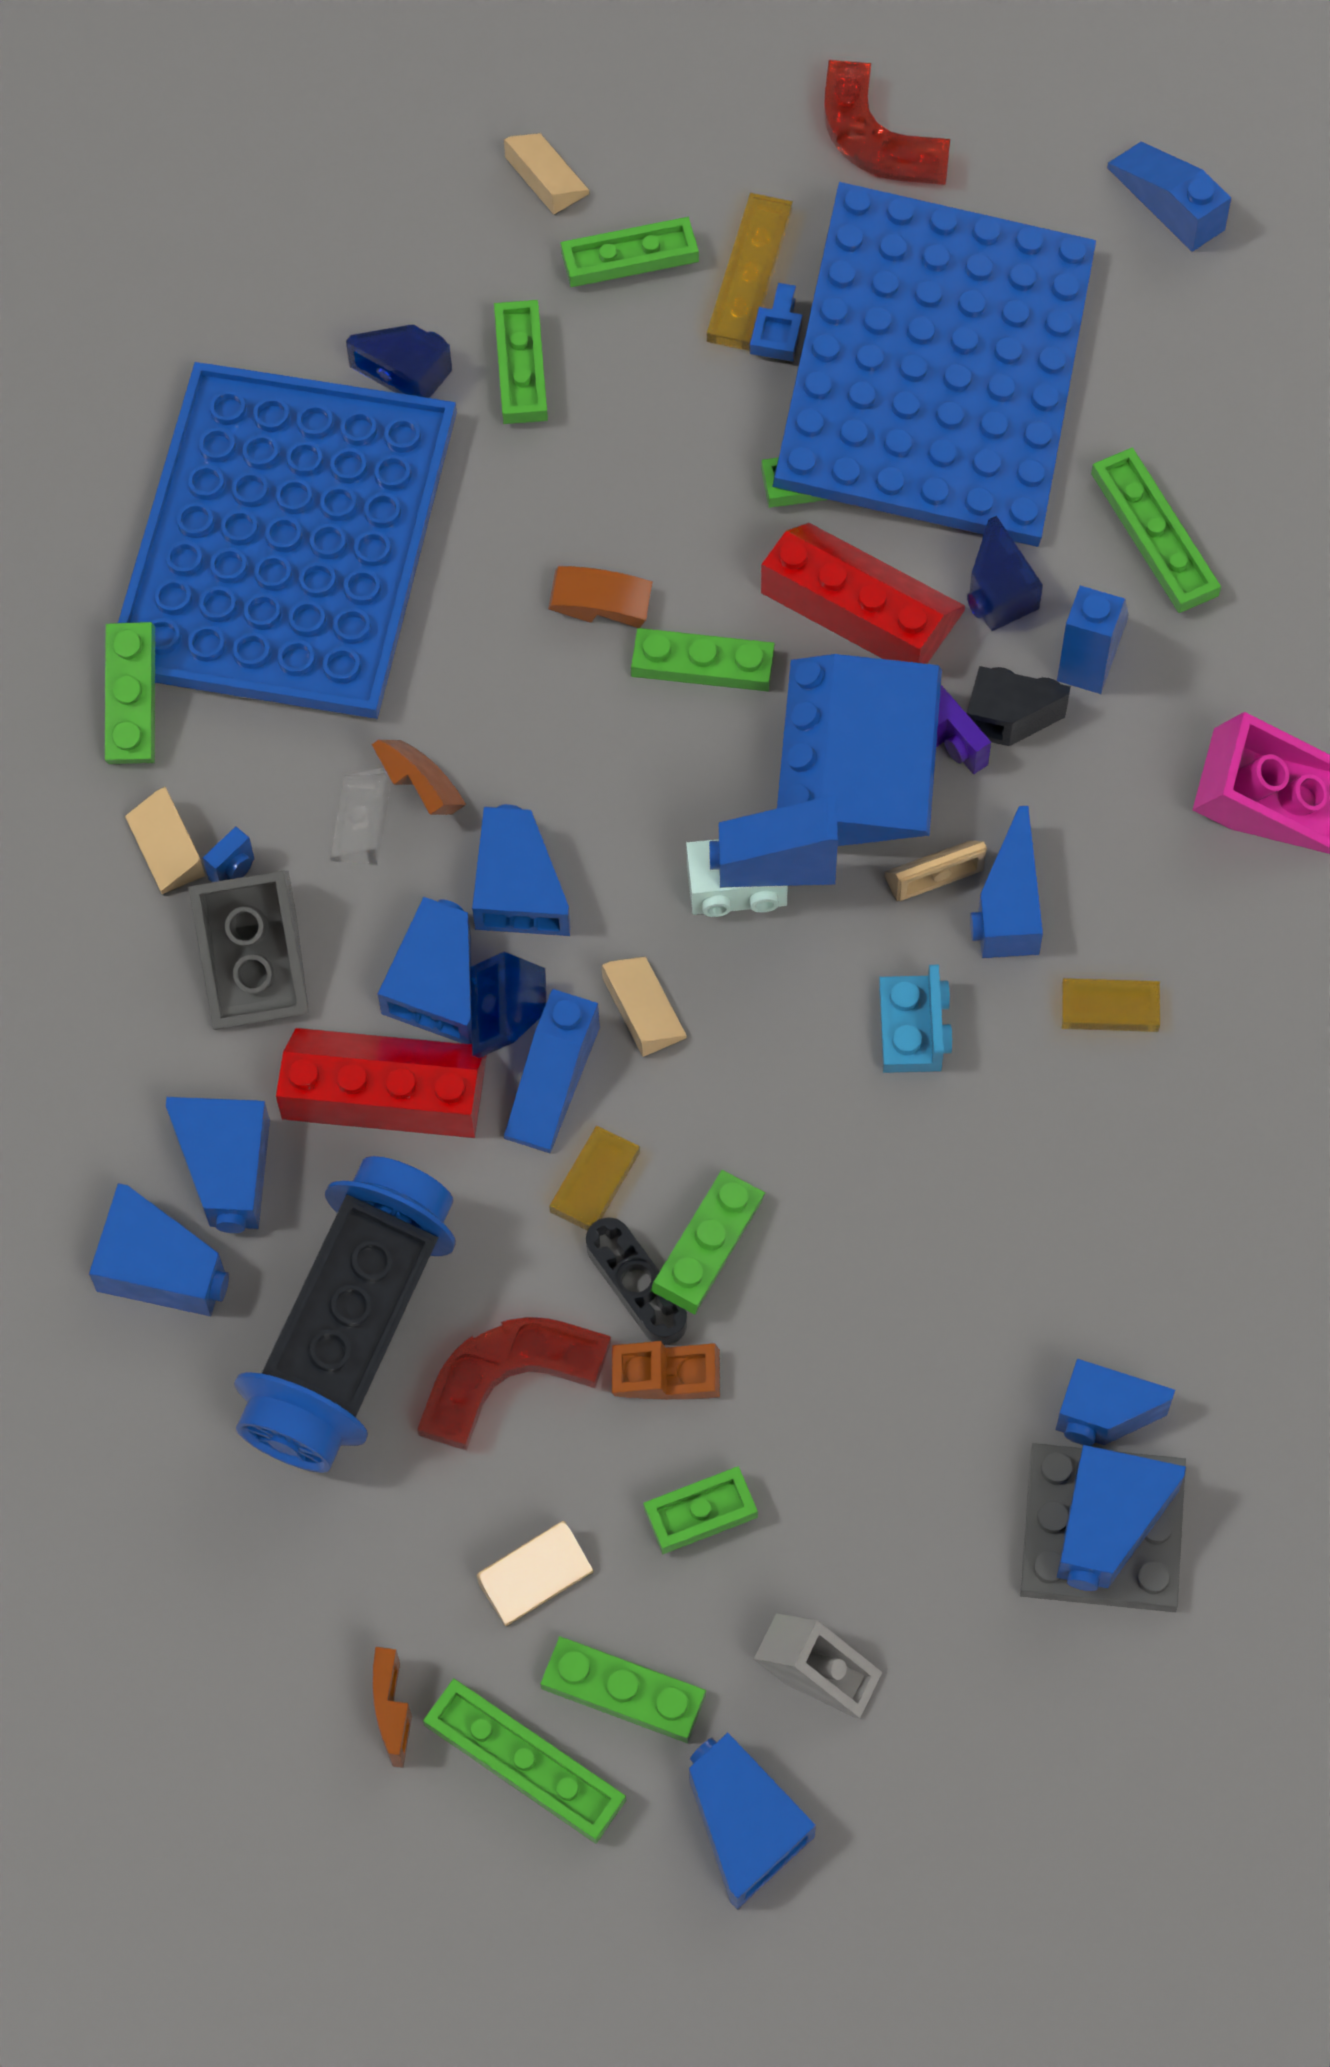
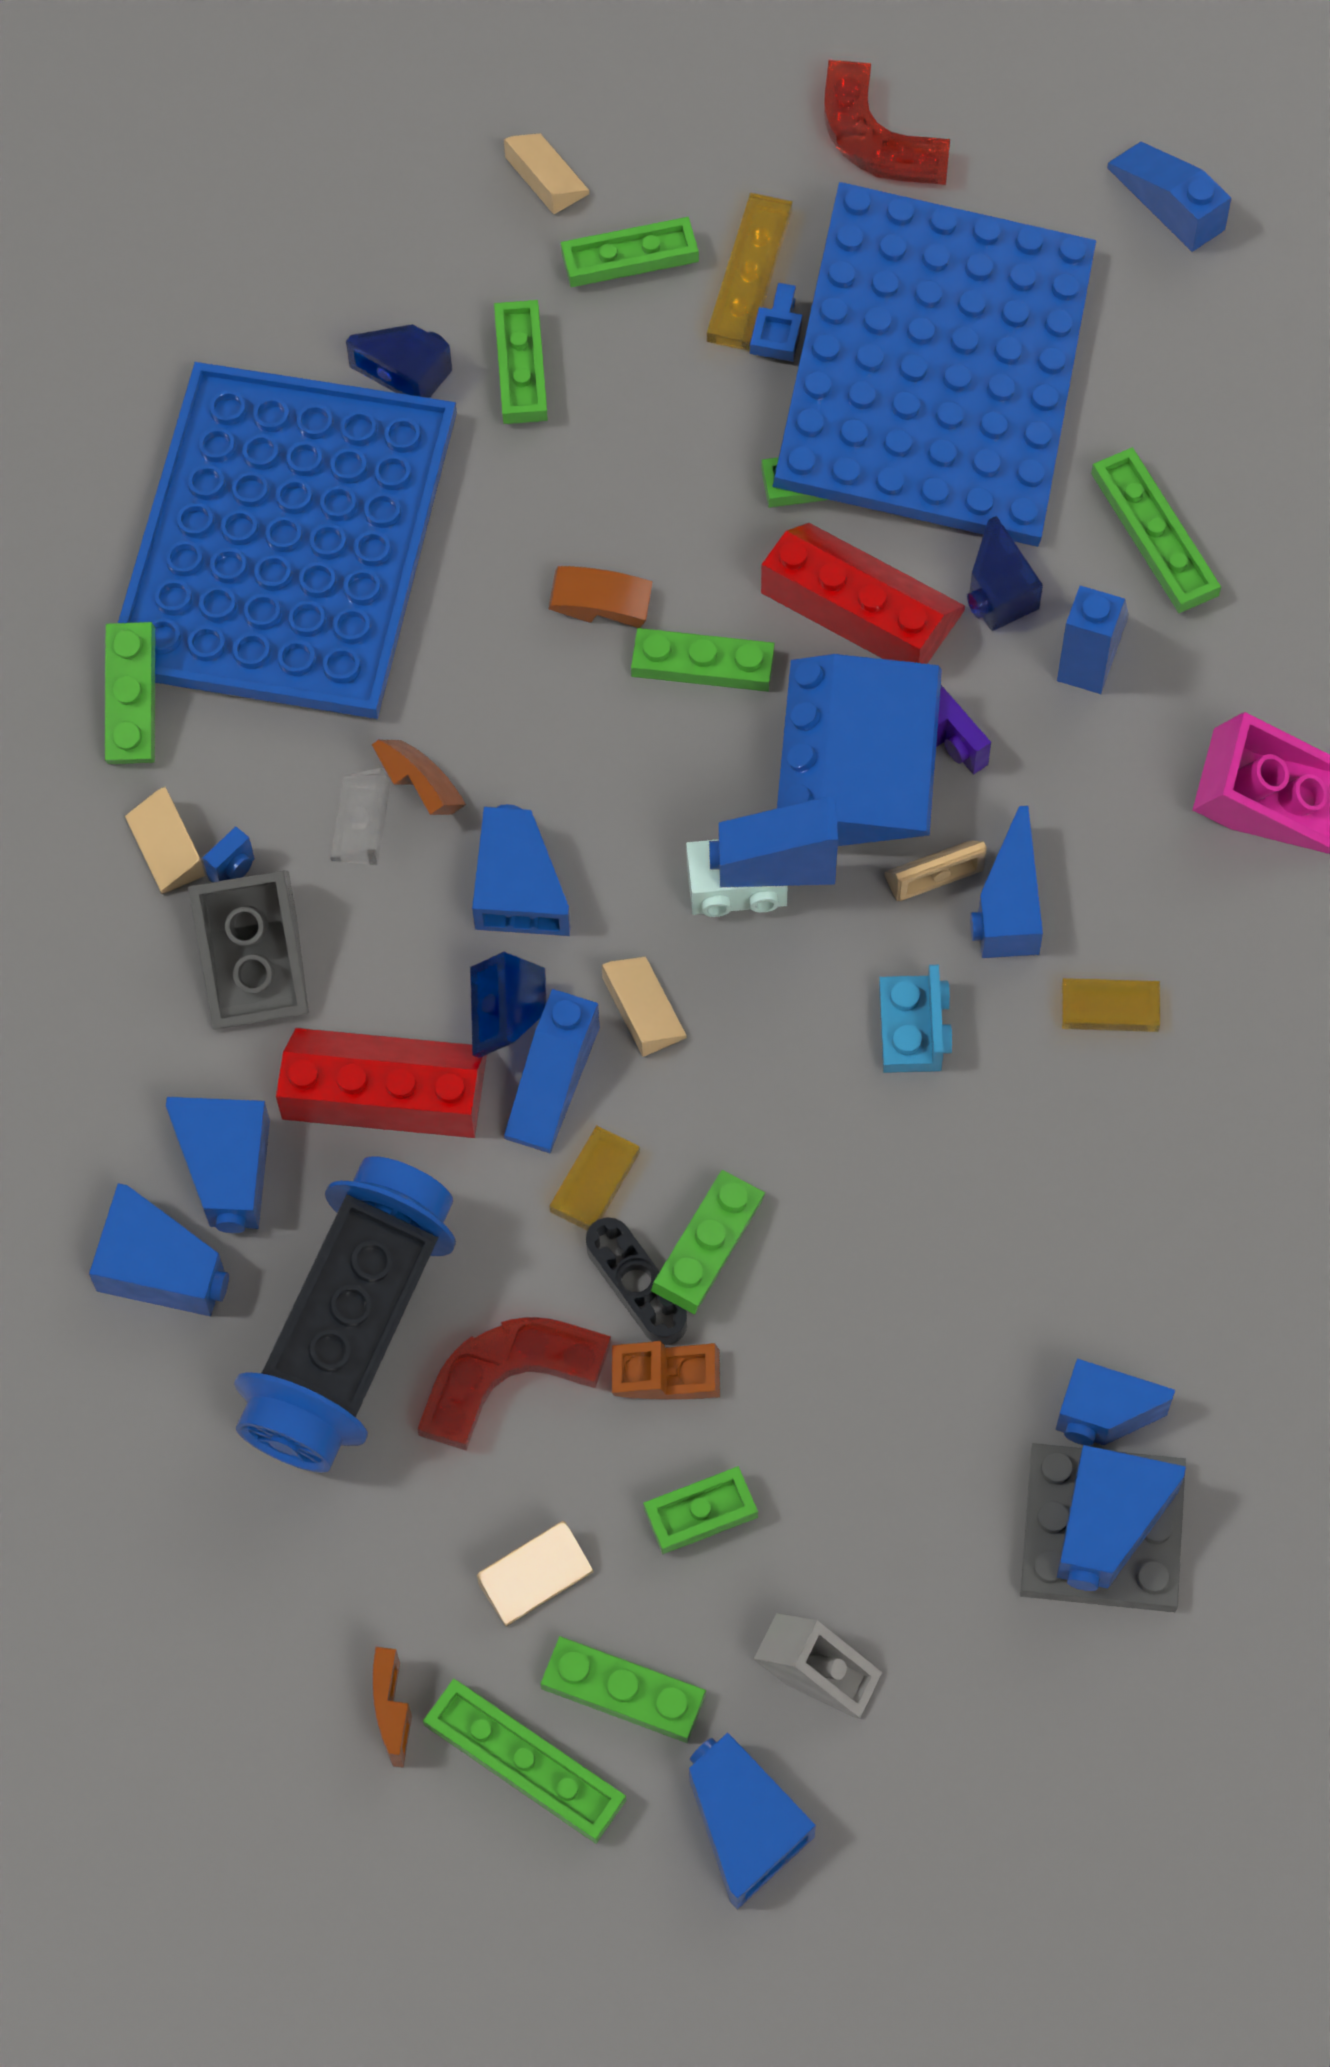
blue slope [377,897,474,1044] -> none
black slope [966,666,1071,746] -> none

